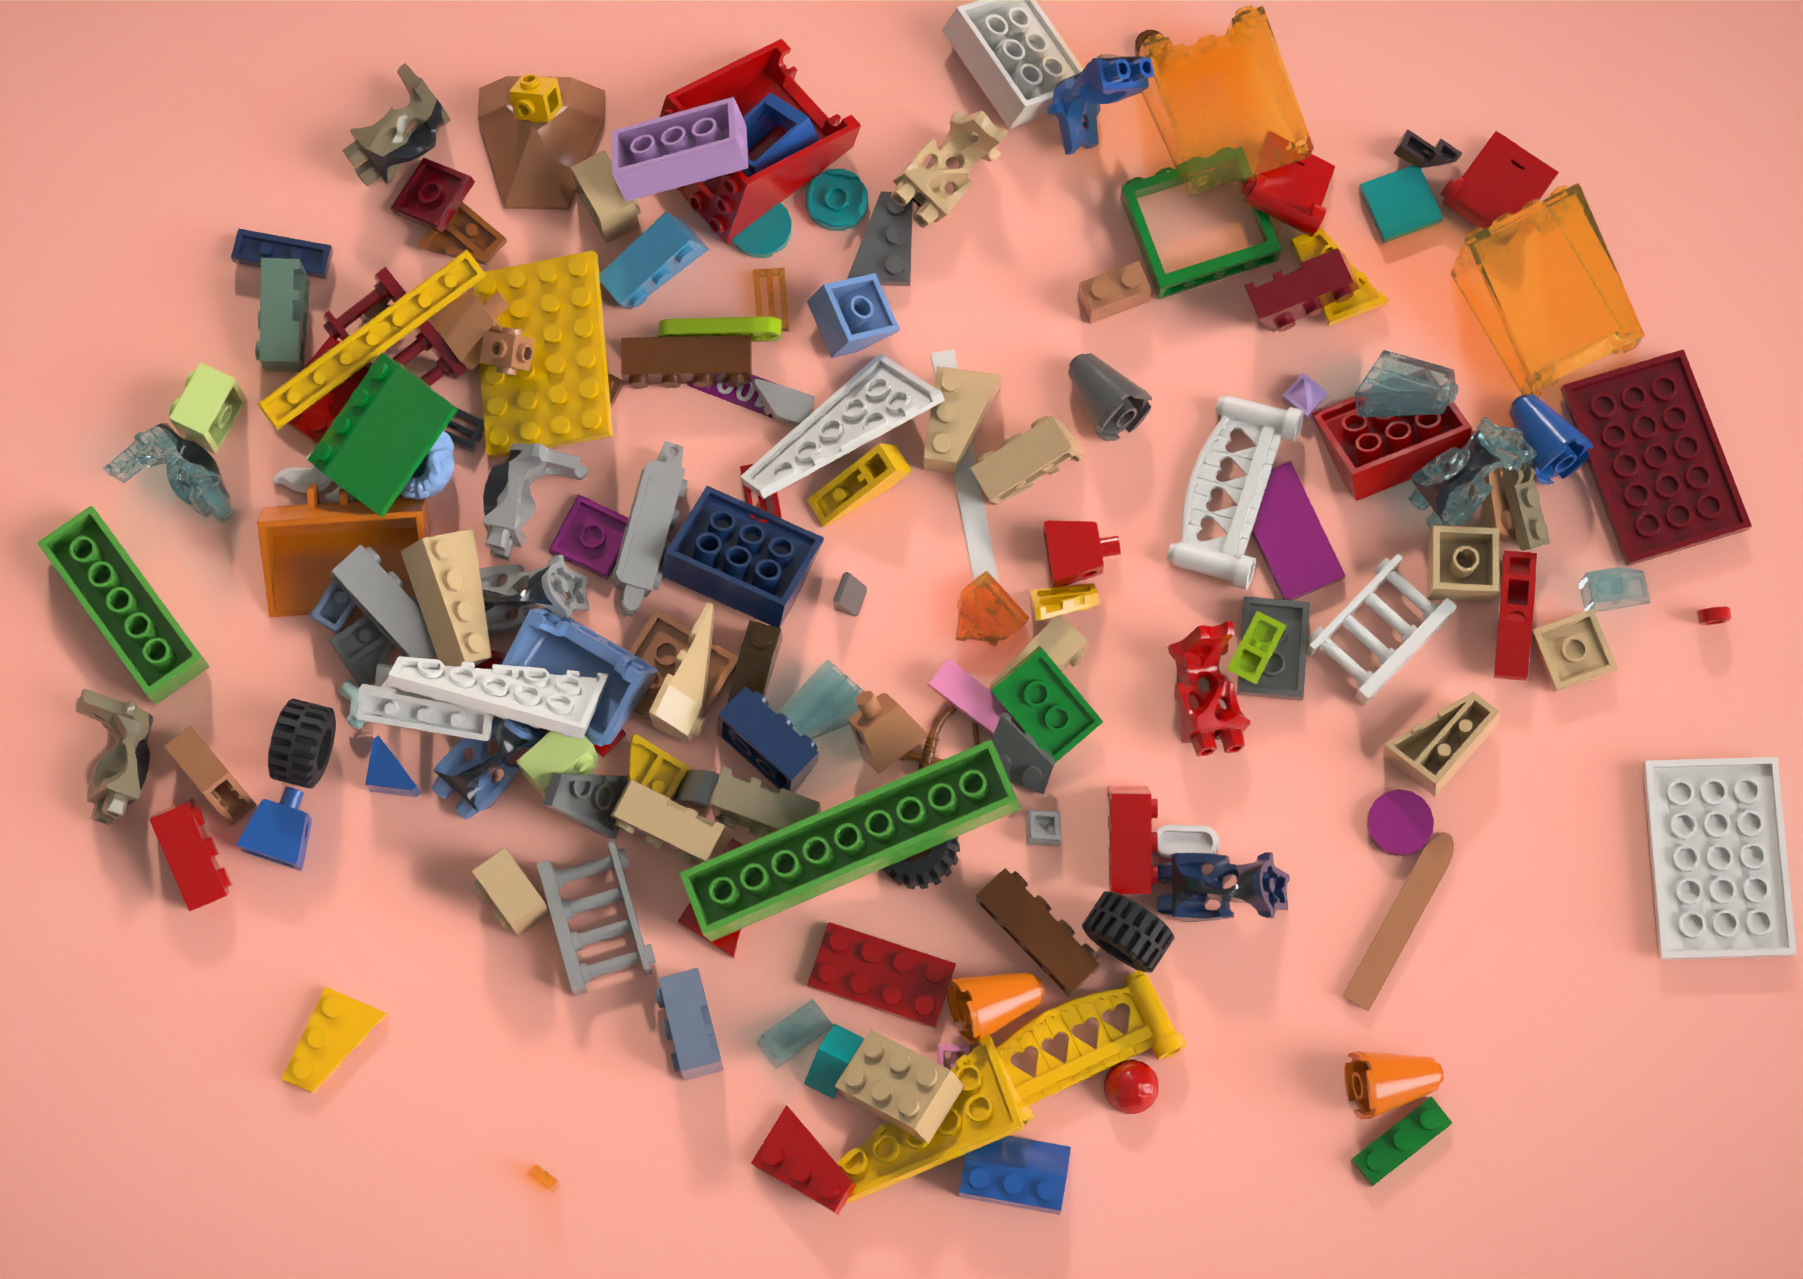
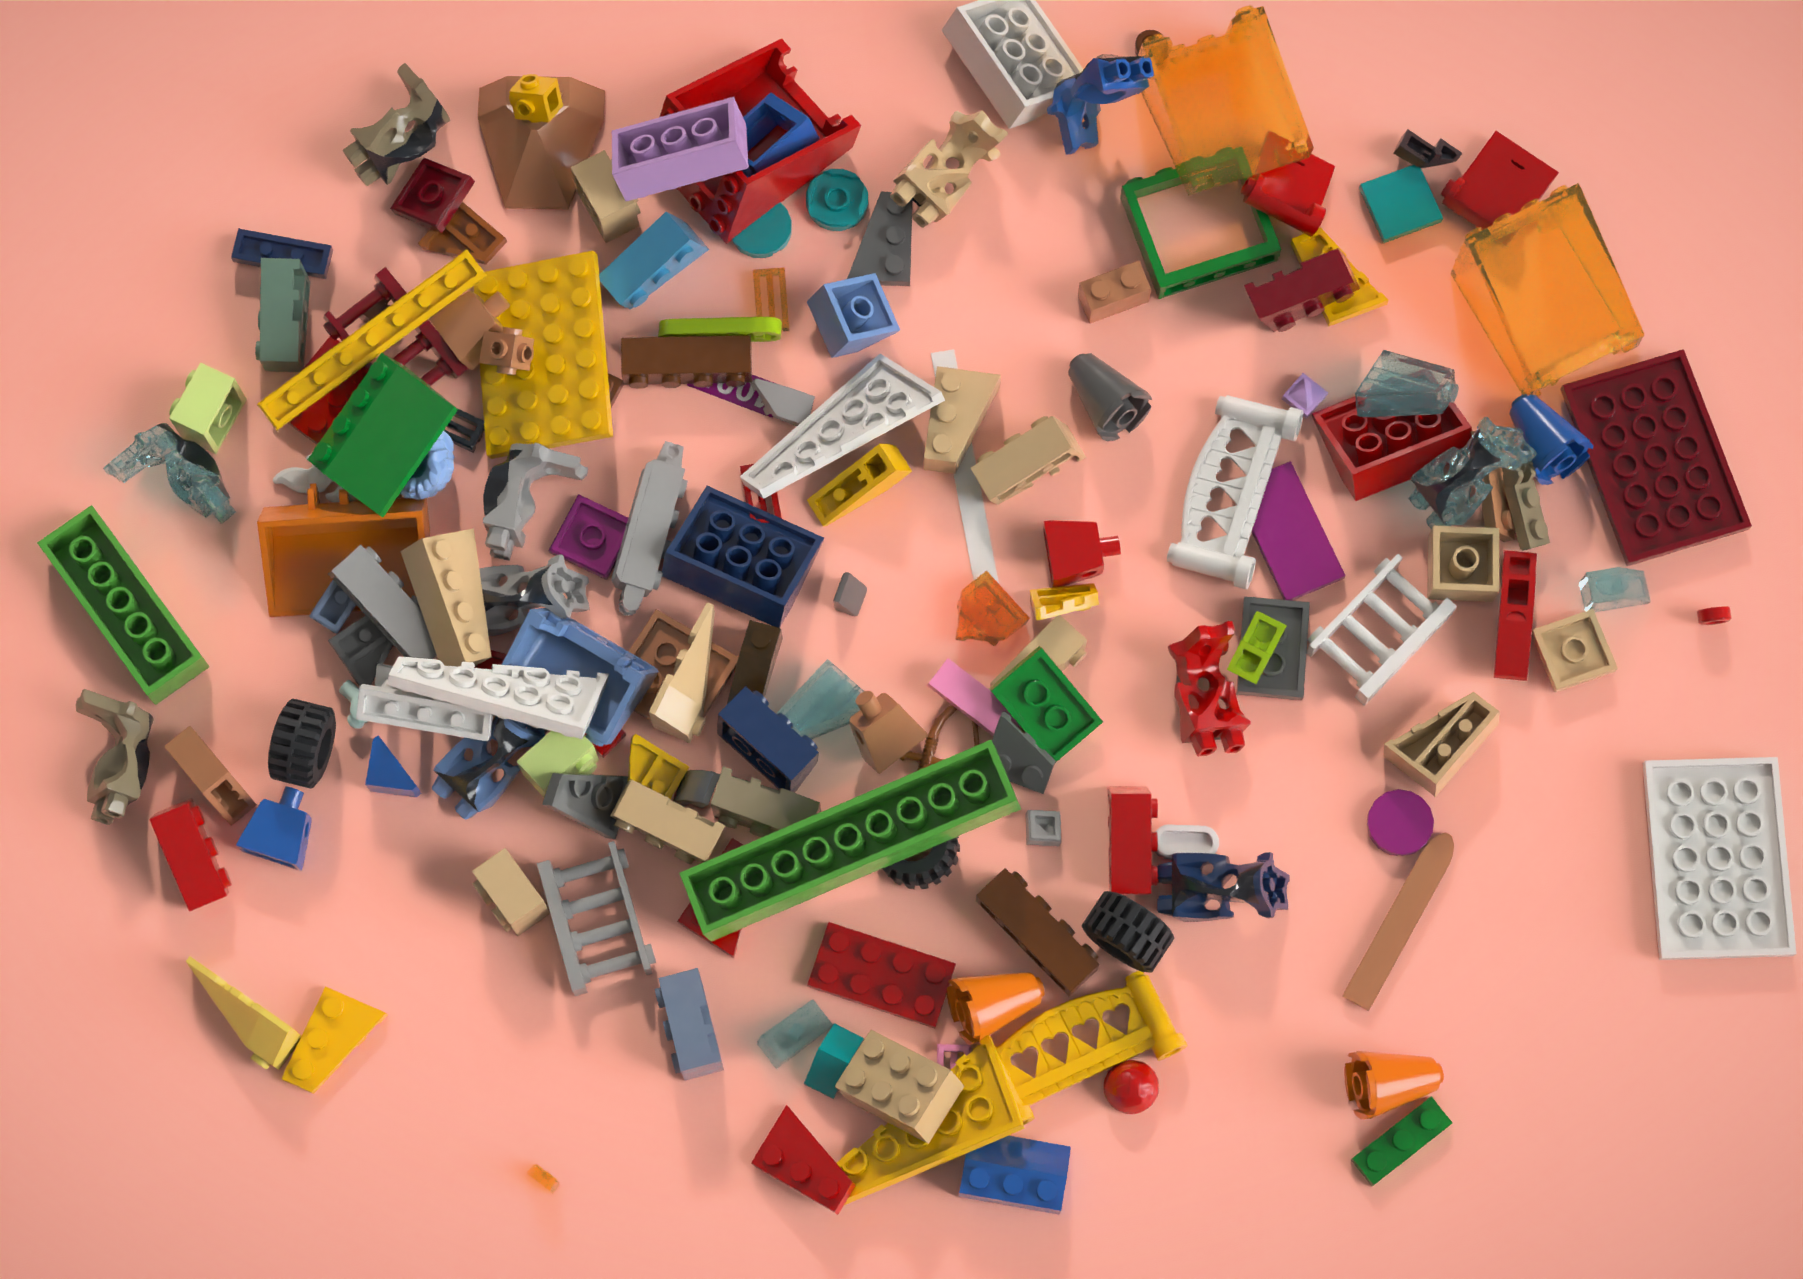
none -> light yellow wedge [186,956,301,1070]

